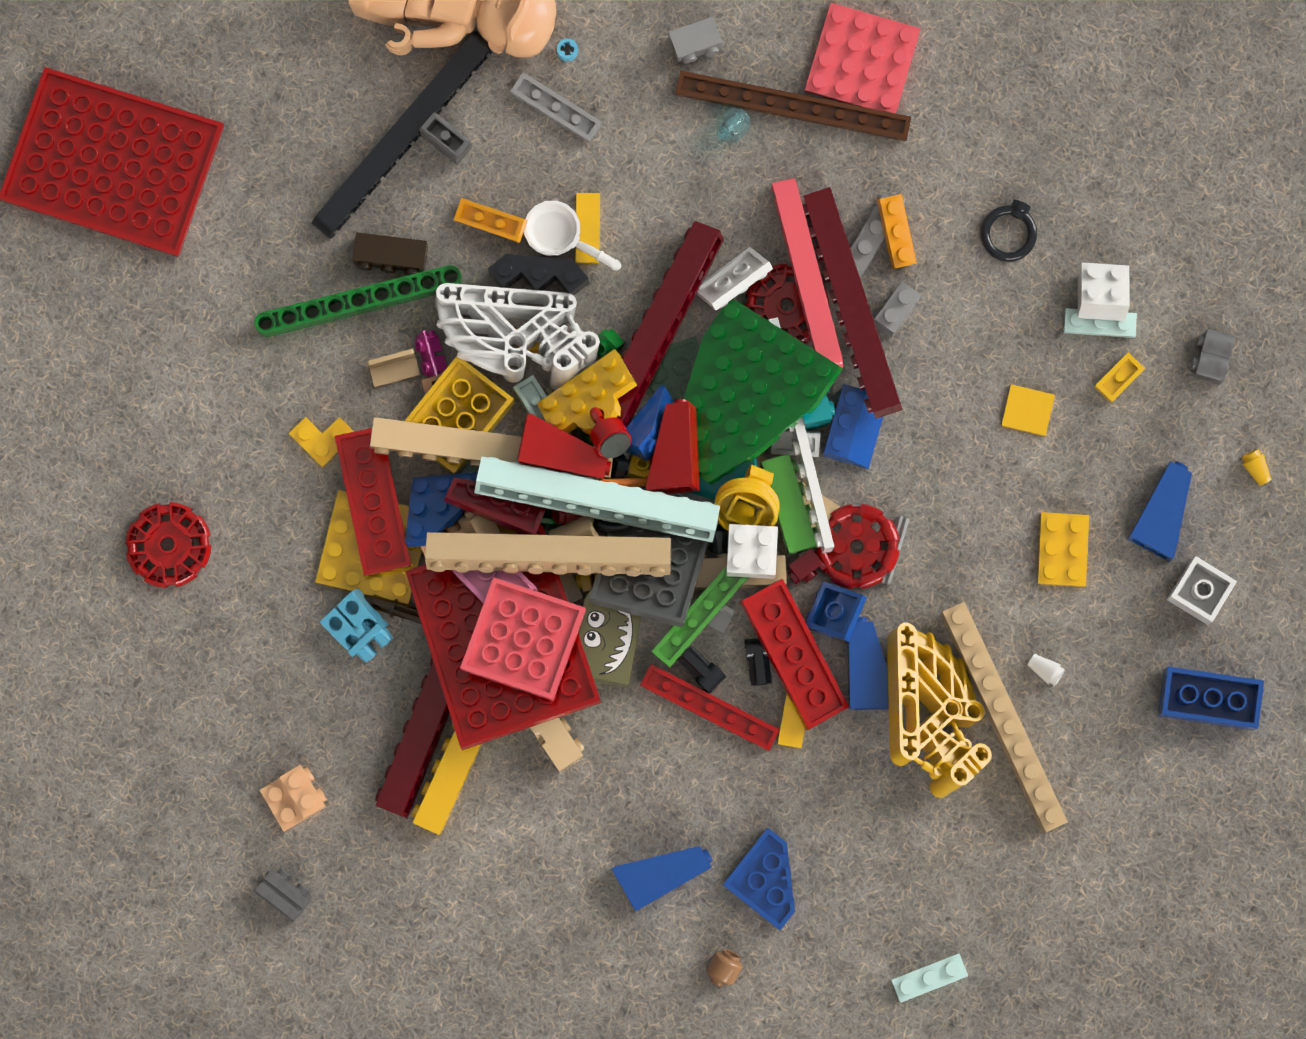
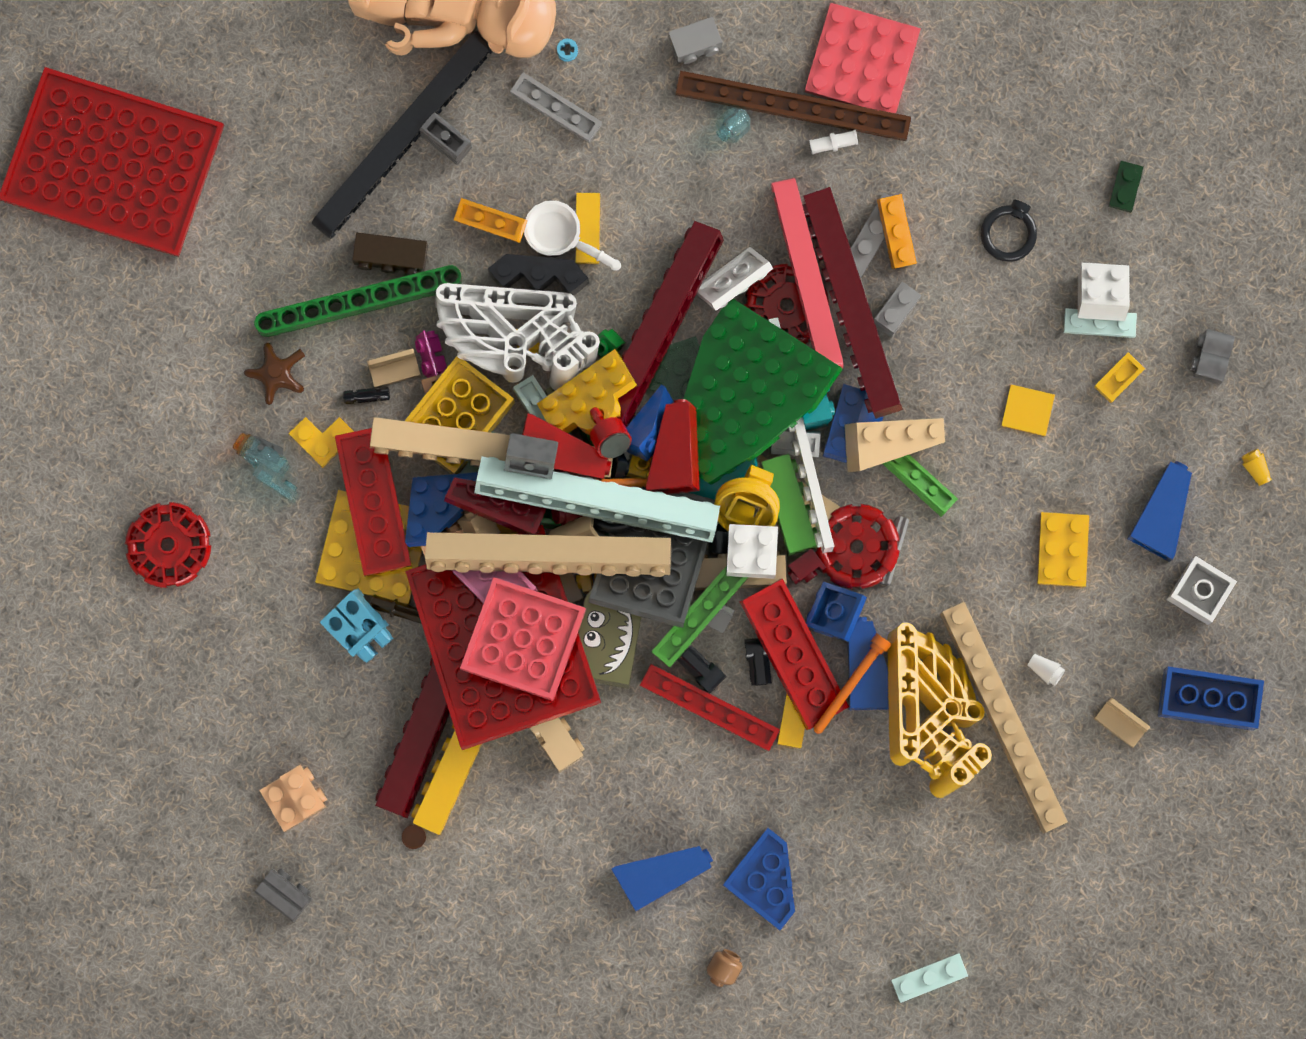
none -> clear light blue plate [233,433,300,504]
none -> reddish brown animal [244,343,305,405]
none -> black axle [343,387,390,404]
none -> reddish brown piece [402,825,426,849]
none -> flat silver panel [504,433,558,479]
none -> white pin [809,130,858,155]
none -> orange piece [814,633,892,734]
none -> tan wedge [844,418,945,472]
none -> bright green tile [882,455,958,517]
none -> tan panel [1094,698,1150,748]
none -> dark green plate [1108,161,1144,213]

